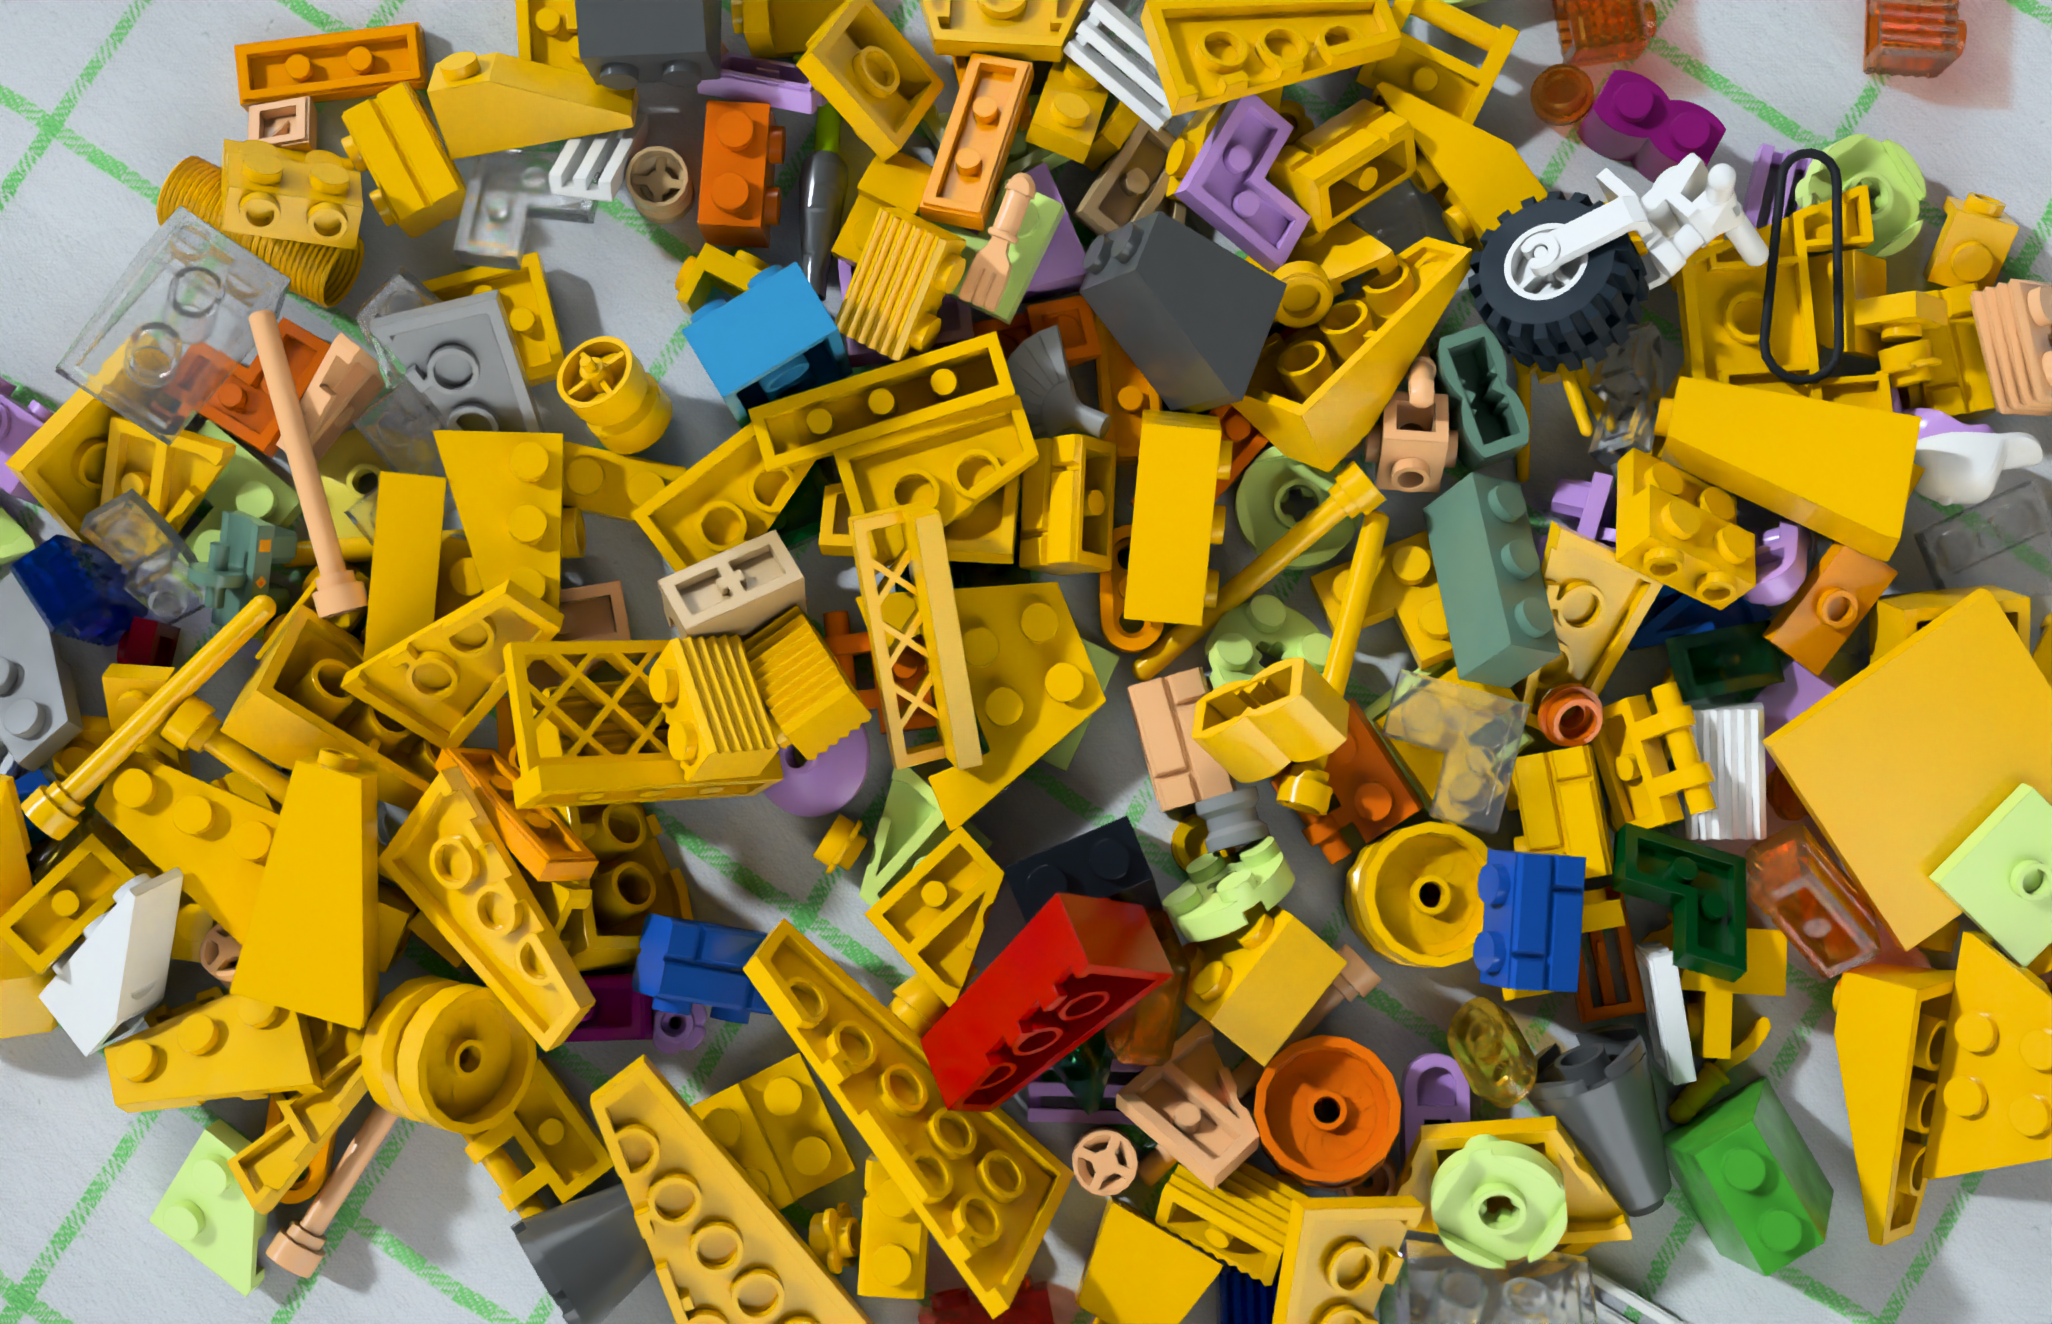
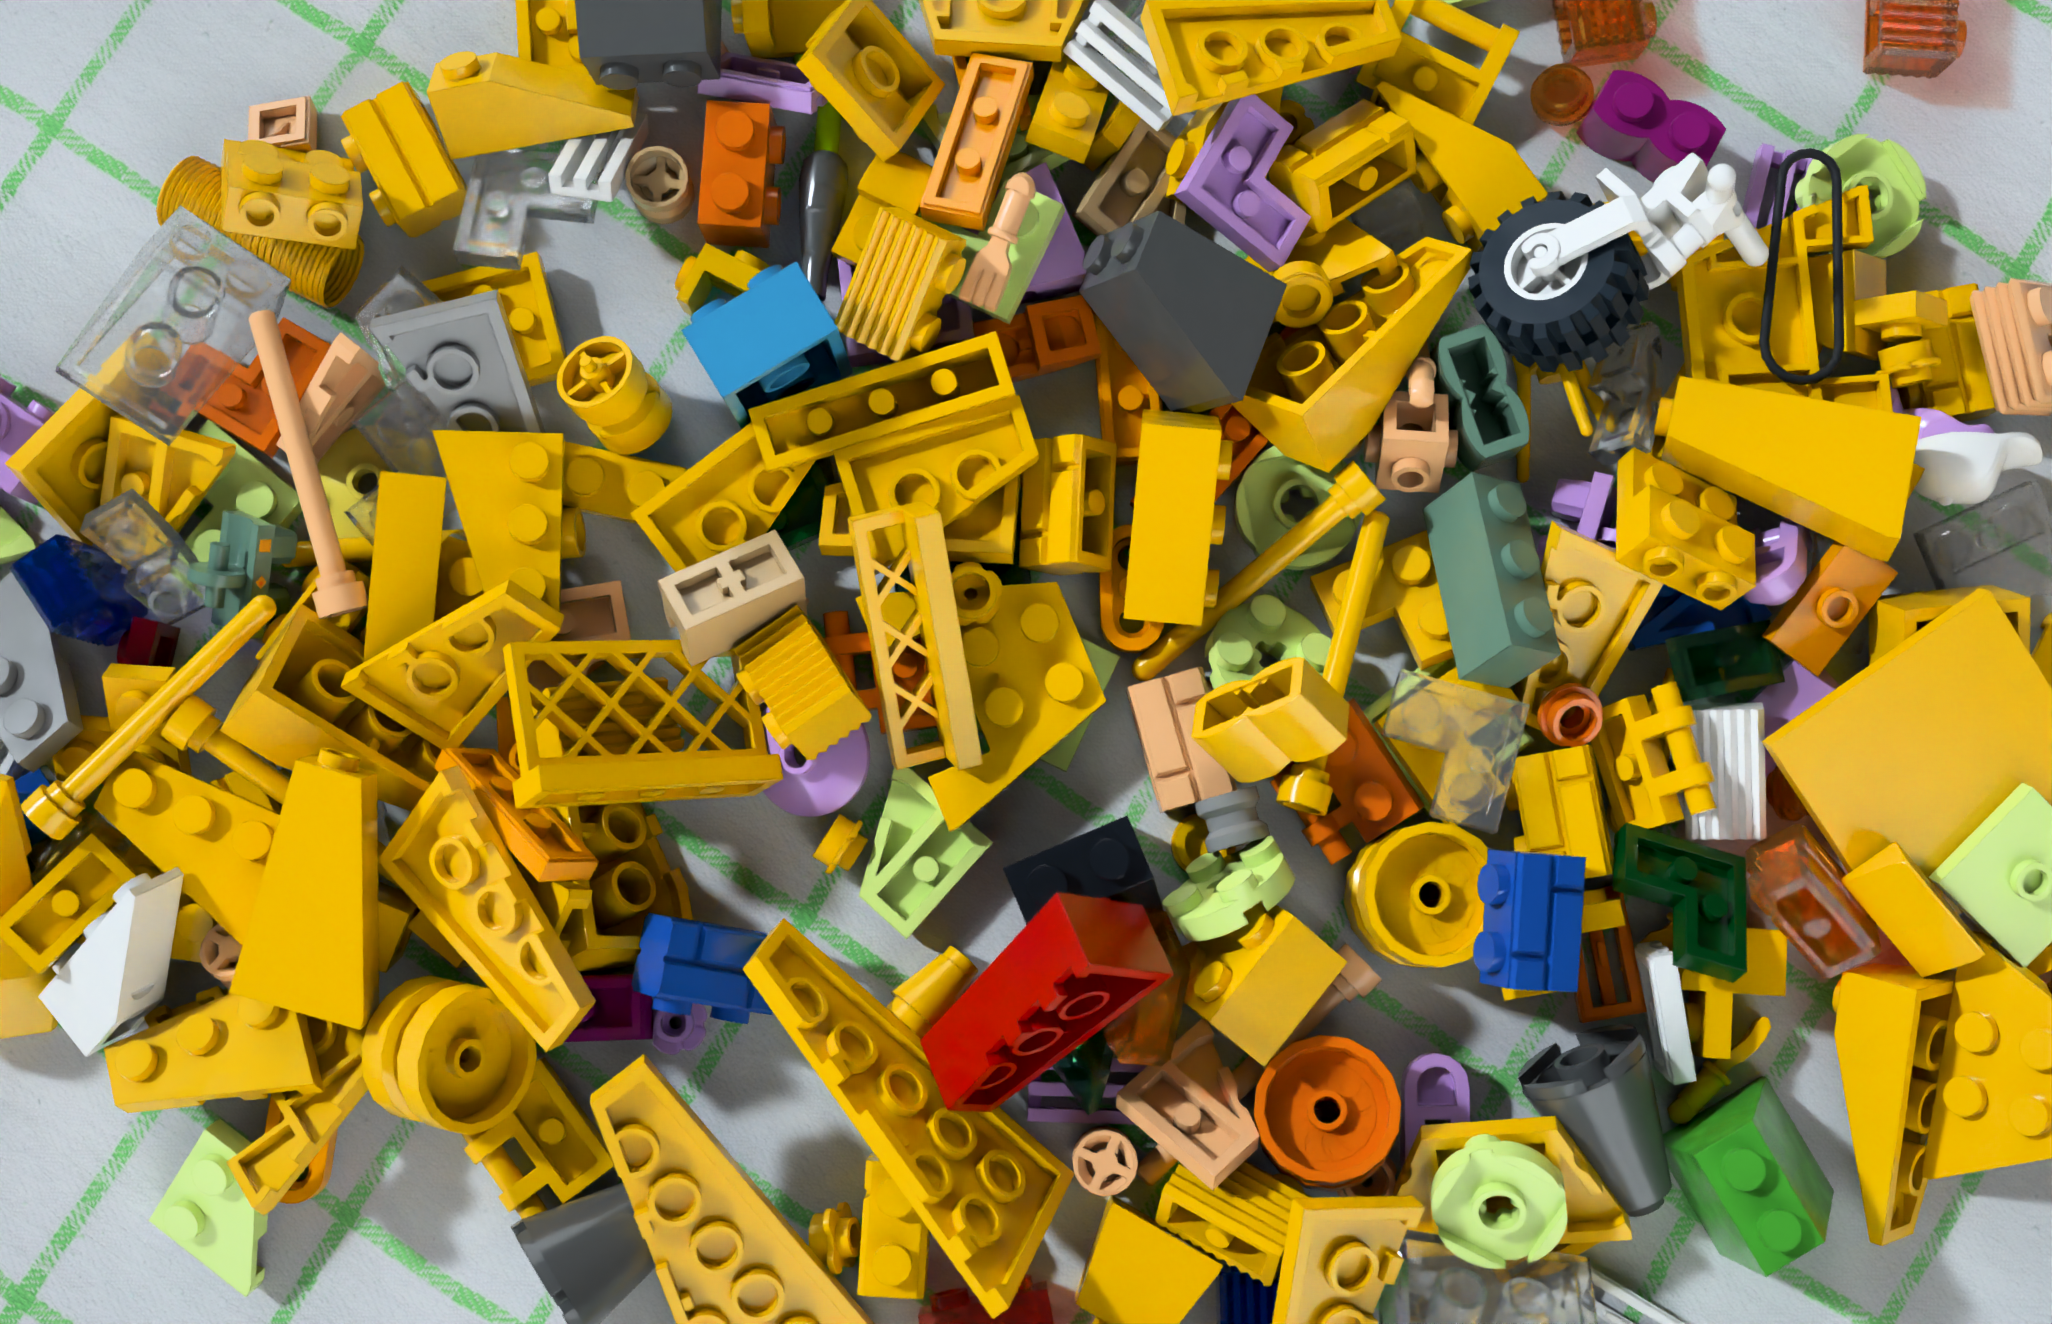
light orange tile [234,22,429,112] -> none
light nougat piece [265,1103,398,1278] -> none
yellow brick [649,634,779,782] -> none
yellow plate [690,1051,857,1210] -> none
yellow wing [864,825,1005,1008] -> none
light grey hand [1006,325,1111,439] -> none
clear yellow plate [1447,997,1537,1108] -> none
yellow bracket [1923,192,2019,291] -> none
none -> yellow plate [951,562,1003,626]
none -> yellow slope [1840,841,1986,978]

